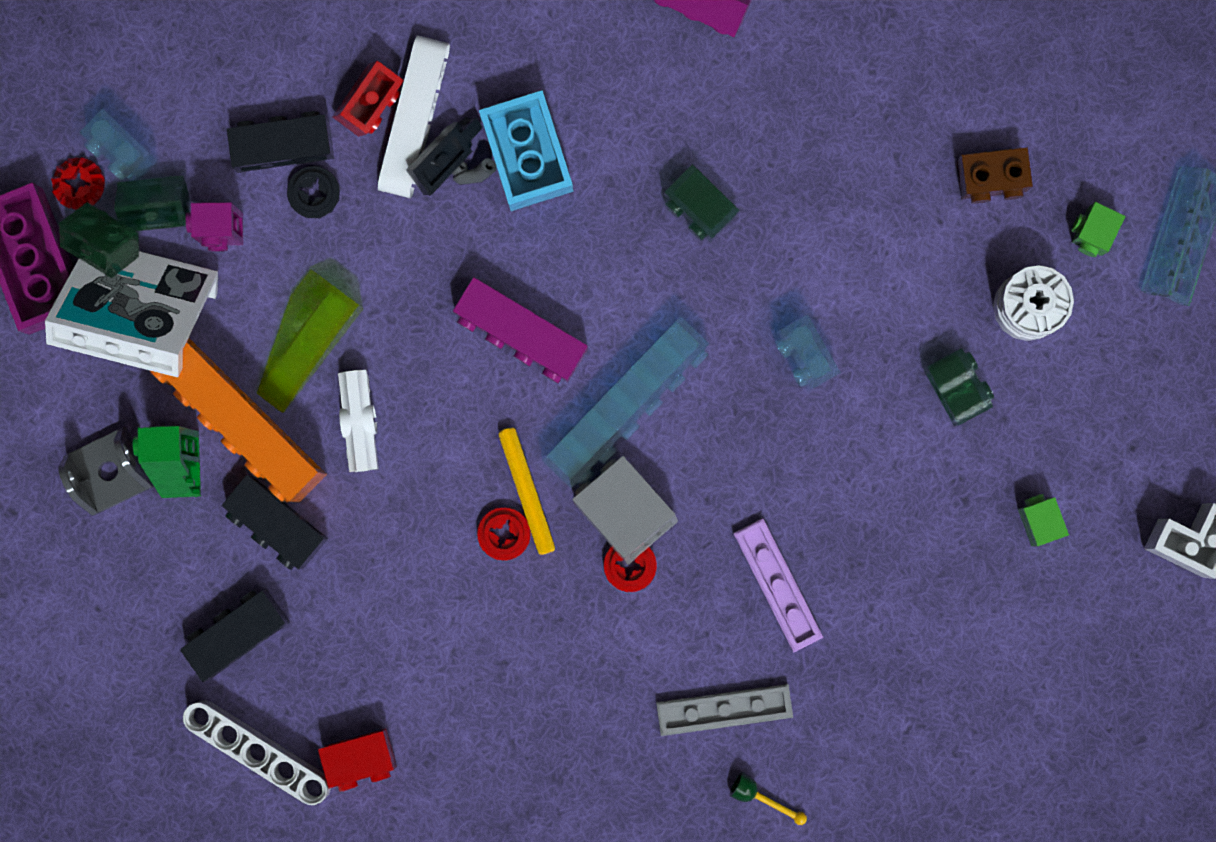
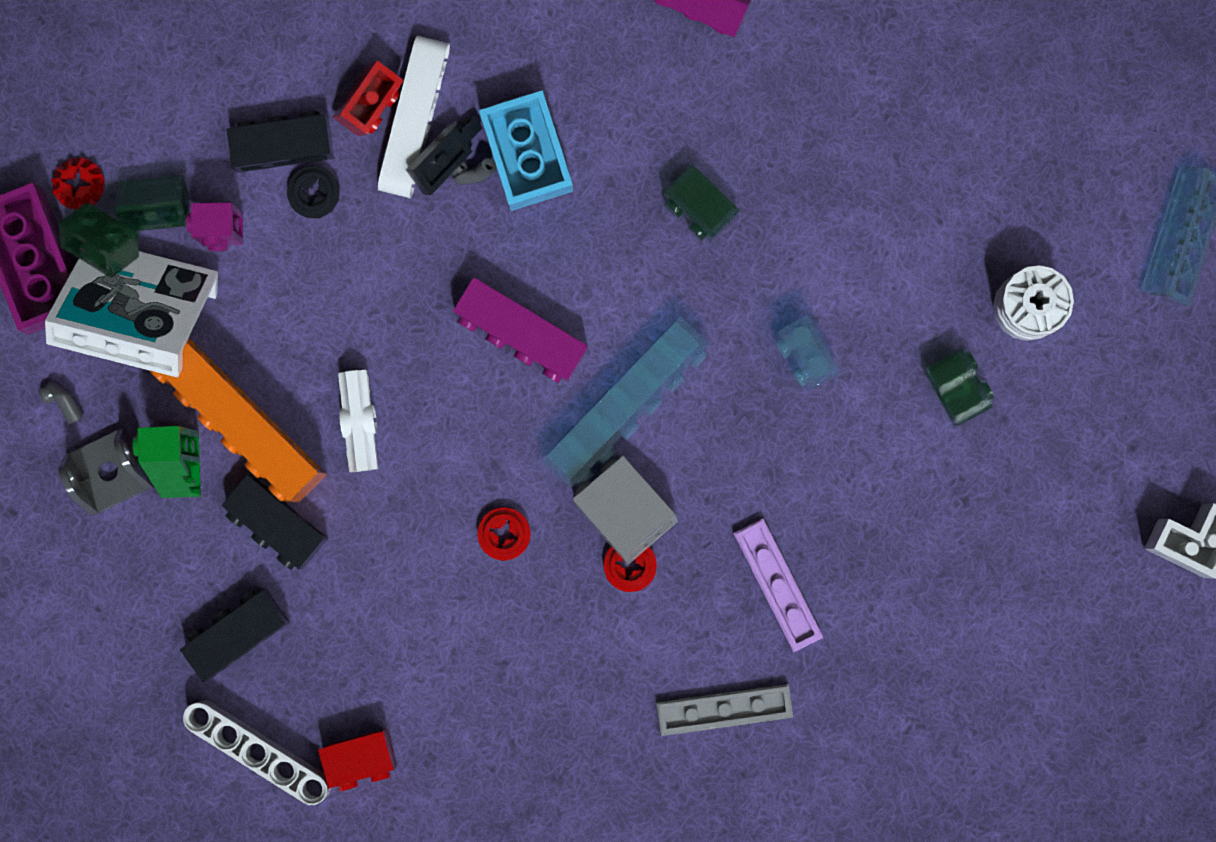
clear light blue brick [79,108,158,184] -> none
clear neon green wedge [257,269,363,413] -> none
yellow axle [498,427,555,555] -> none
hinge [730,772,807,825] -> none
reddish brown brick [957,147,1033,204] -> none
bright green brick [1018,494,1069,547] -> none
bright green brick [1071,202,1125,257] -> none
none -> dark grey arm [39,382,83,424]

